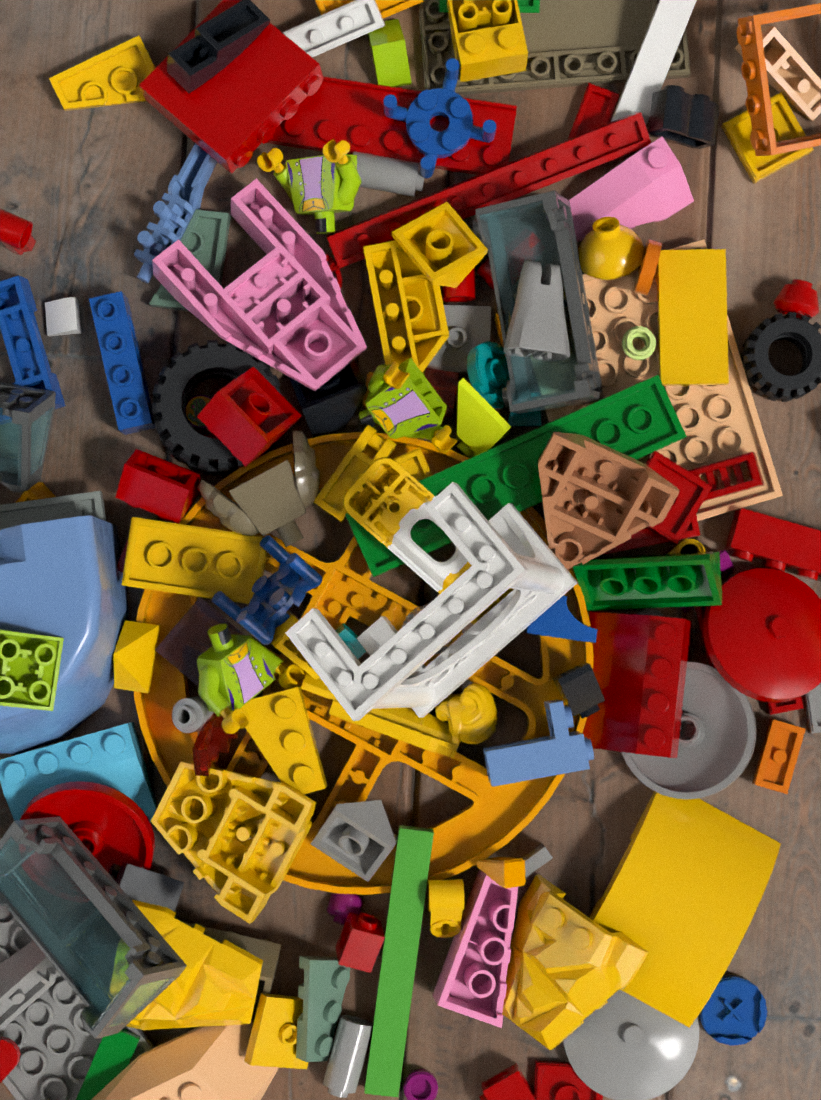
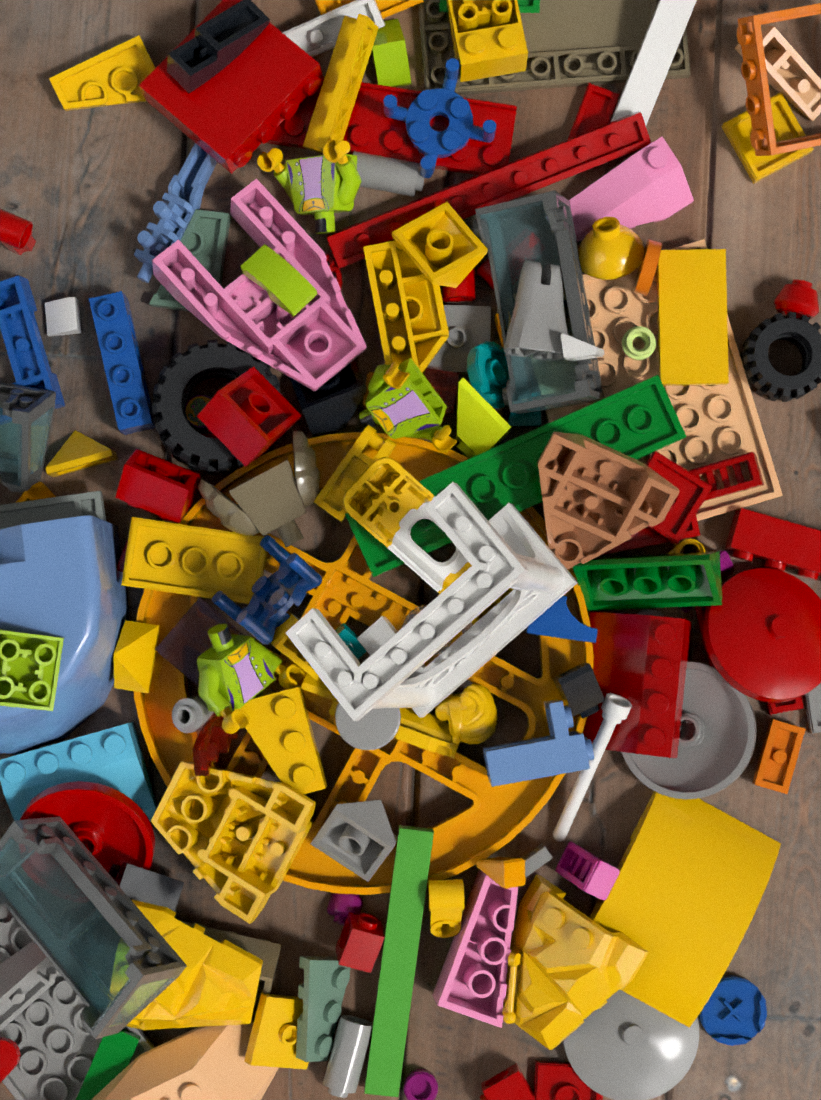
yellow tile [393,447,432,481] -> none
black brick [648,85,720,149] -> none
none -> yellow slope [45,430,118,477]
none -> lime slope [240,244,318,316]
none -> yellow fence [303,14,379,154]
none -> light grey head [335,703,401,750]
none -> yellow hinge [503,952,521,1024]
none -> white piece [553,693,632,841]
none -> dark pink slope [555,841,620,900]
none -> white slope [561,333,605,362]

